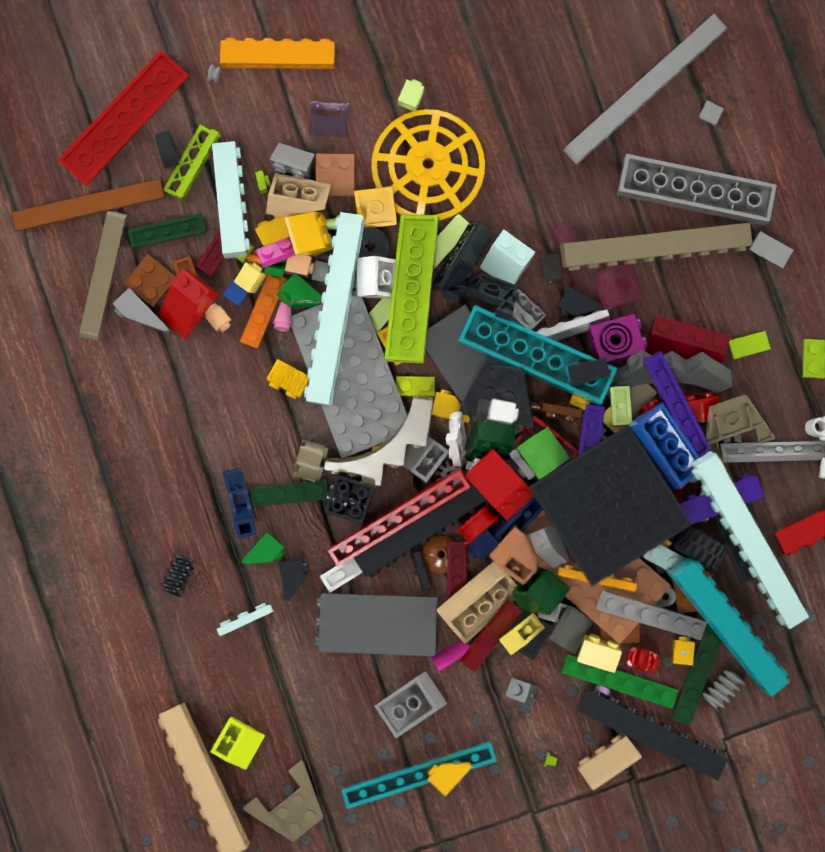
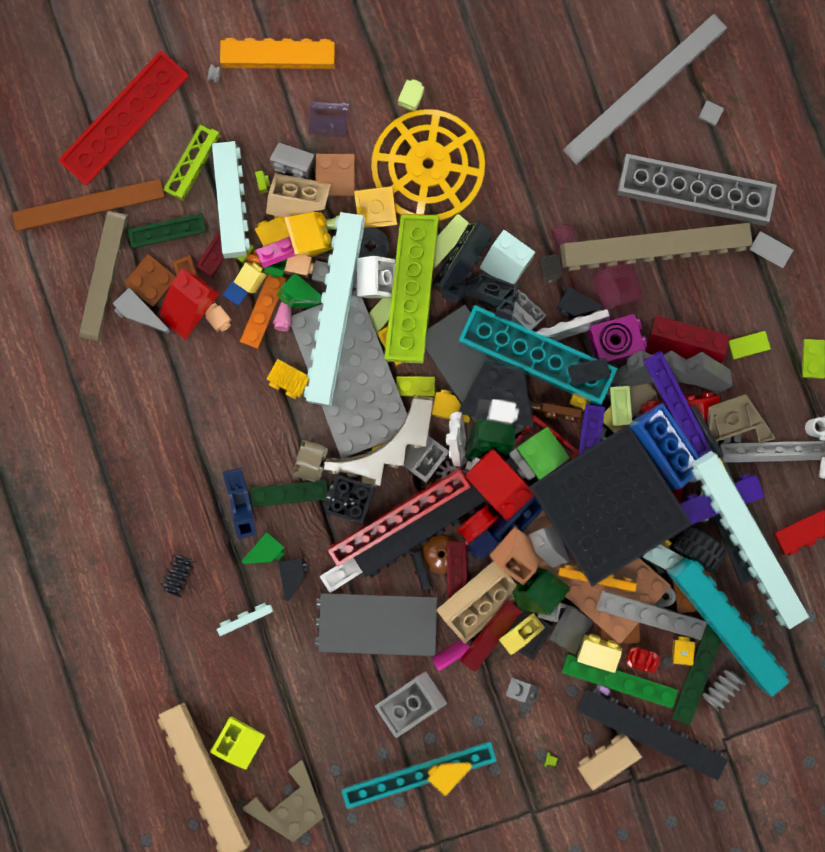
black tyre [155,130,179,169] -> none
none -> black bar [690,405,724,458]

